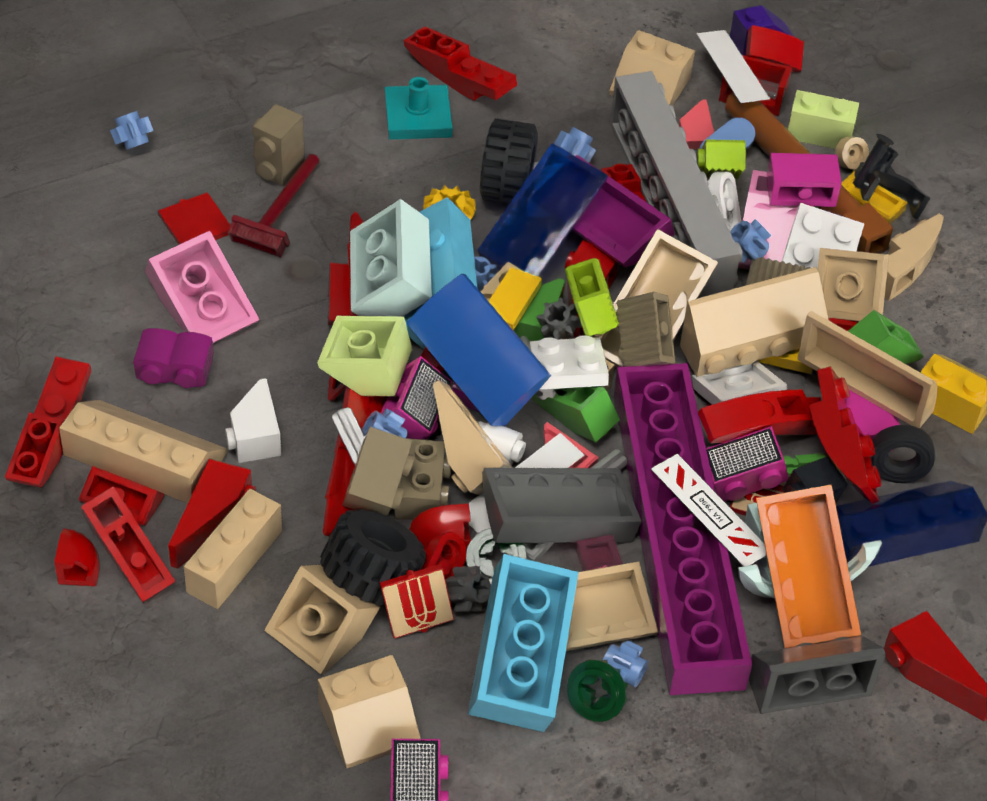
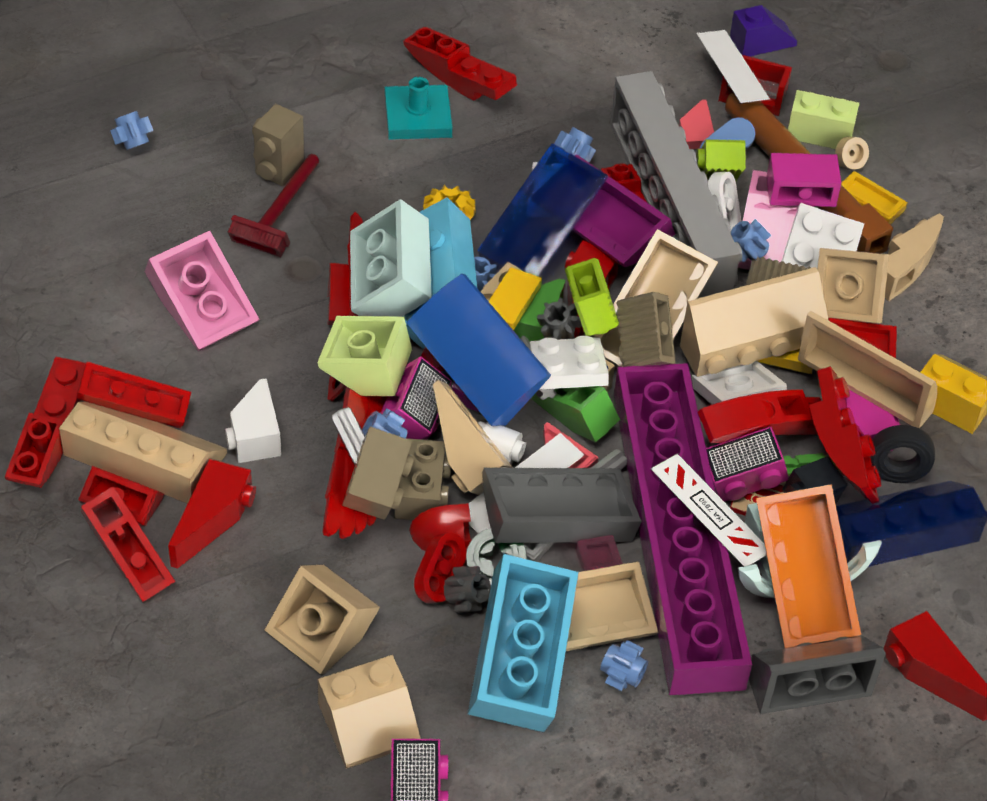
red brick [54,528,100,586] -> none
magenta brick [133,328,214,388] -> none
red piece [158,192,231,245] -> none
tan brick [184,489,282,610] -> none
black tyre [320,509,426,605] -> none
piece [380,564,454,639] -> none
black tyre [480,118,538,206] -> none
dark green gear [567,658,628,722] -> none
tan slope [609,30,695,106] -> none
red slope [746,25,804,72] -> none
bright green slope [848,310,924,364] -> none
black piece [853,134,931,219] -> none
none -> red plate [76,362,191,429]

